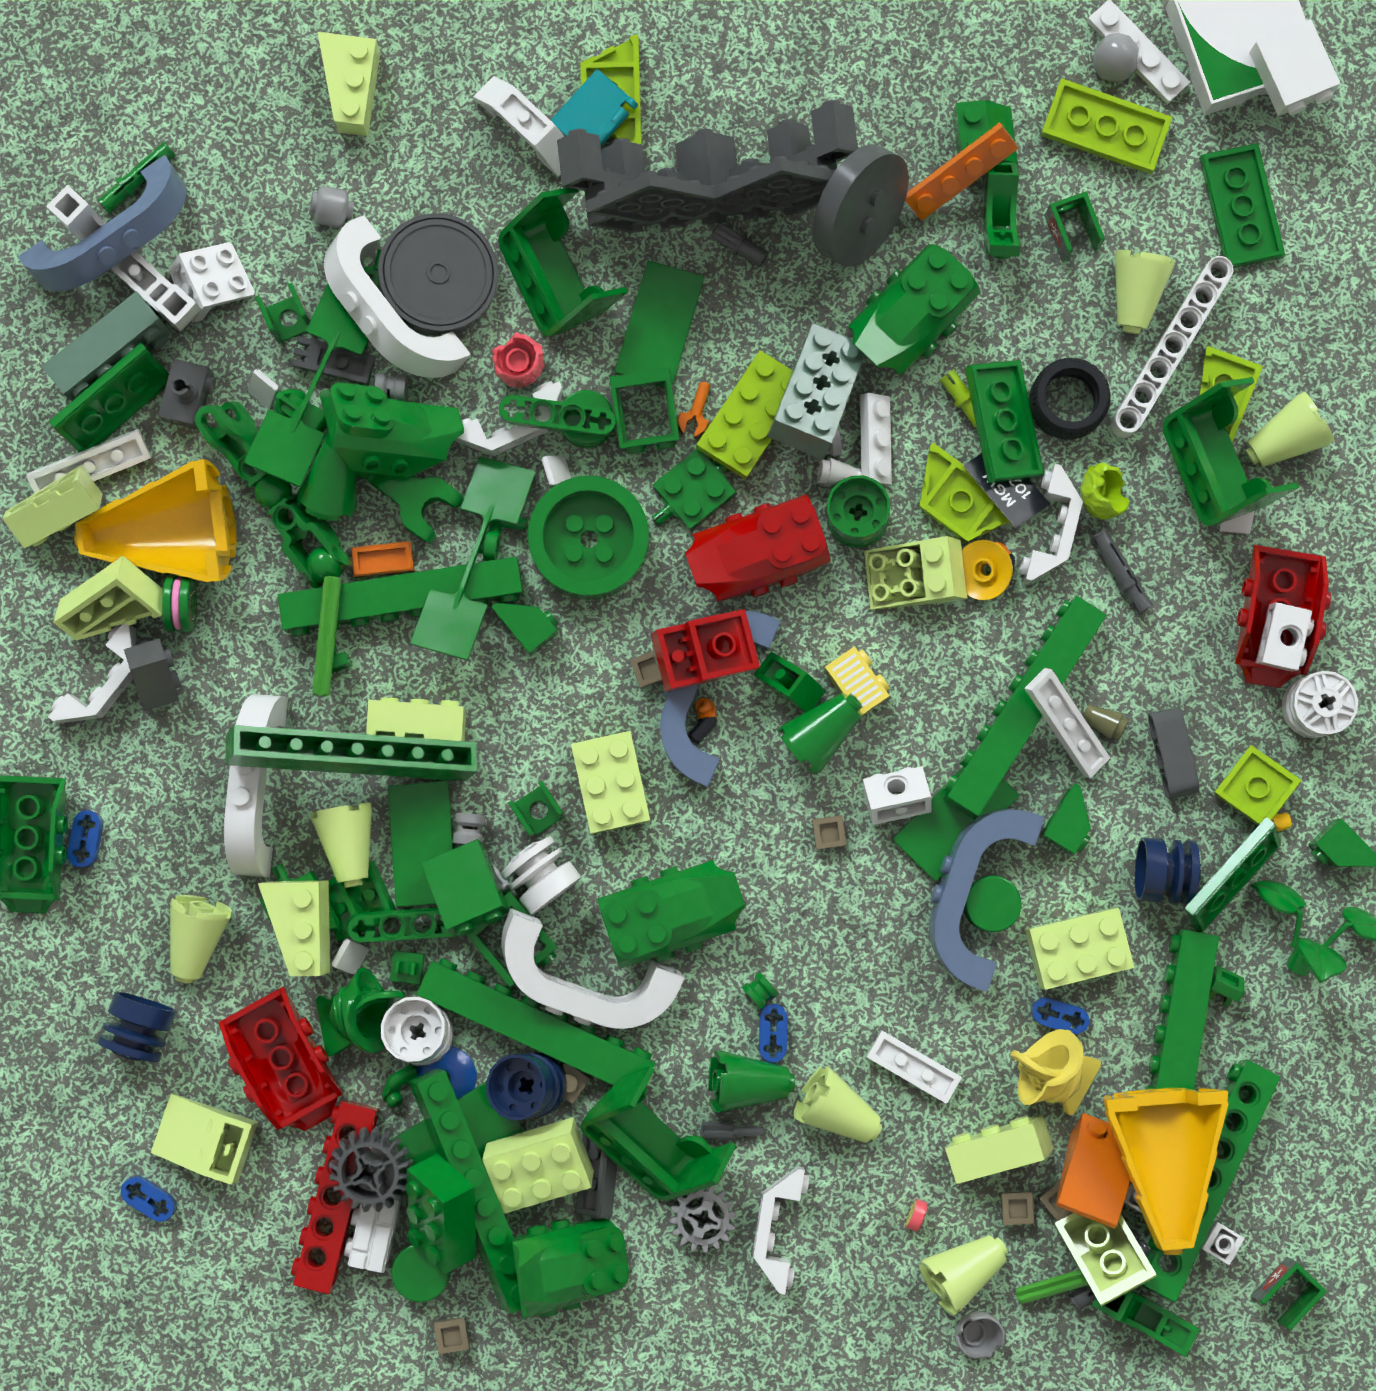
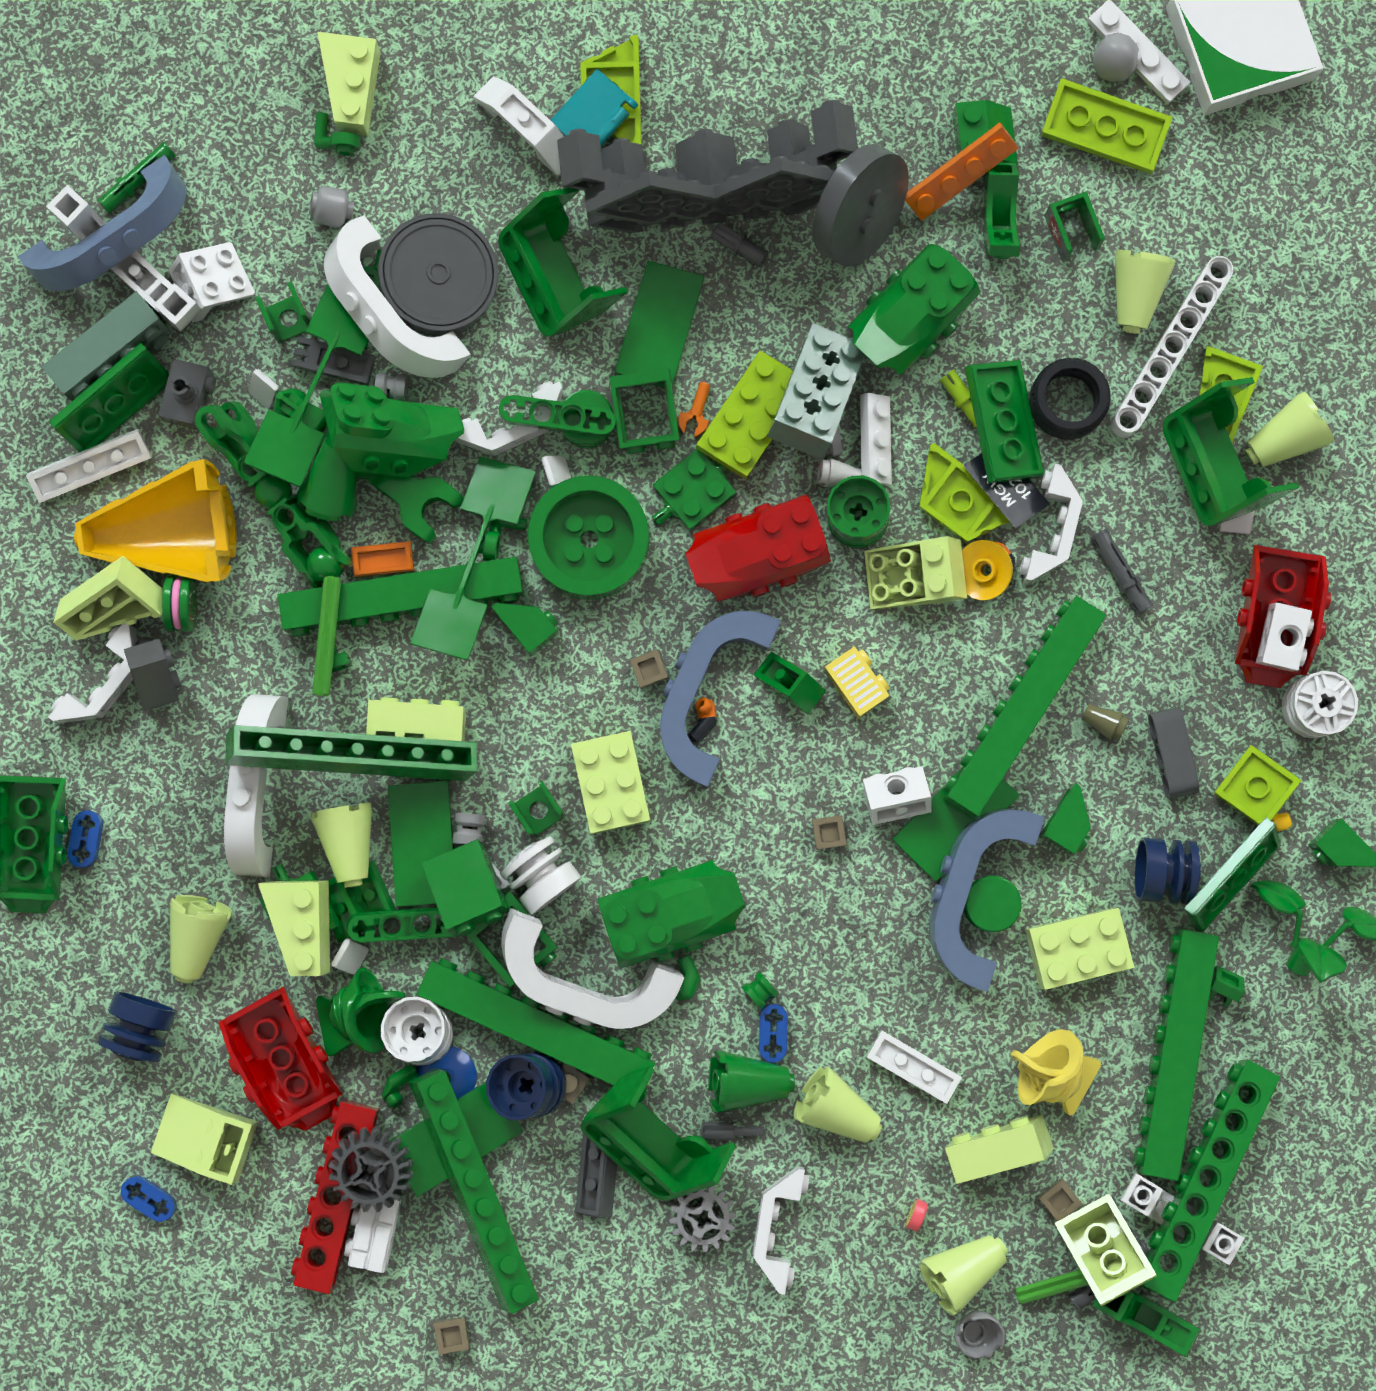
yellowish green wedge [3,465,103,548] -> none
green tile [389,950,425,985] -> none
green head [392,1244,451,1302] -> none
green brick [406,1153,476,1274] -> none
yellowish green brick [482,1117,594,1214] -> none
coral hair [492,332,545,388] -> none
green slope [512,1218,629,1319] -> none
red slope [650,609,760,693] -> none
green cone [777,693,863,775] -> none
dark tan plate [1000,1191,1034,1225] -> none
white plate [1024,668,1110,778] -> none
blue beam [1031,997,1089,1034] -> none
orange slope [1056,1113,1131,1229] -> none
lime hair [1080,463,1130,520] -> none
yellow cone [1103,1088,1229,1255] -> none
green tile [1199,143,1286,268] -> none
white brick [1249,19,1341,116] -> none
green piece [1251,1257,1327,1331] -> none
none -> green plate [314,112,361,156]
none -> green arm [676,955,700,1001]

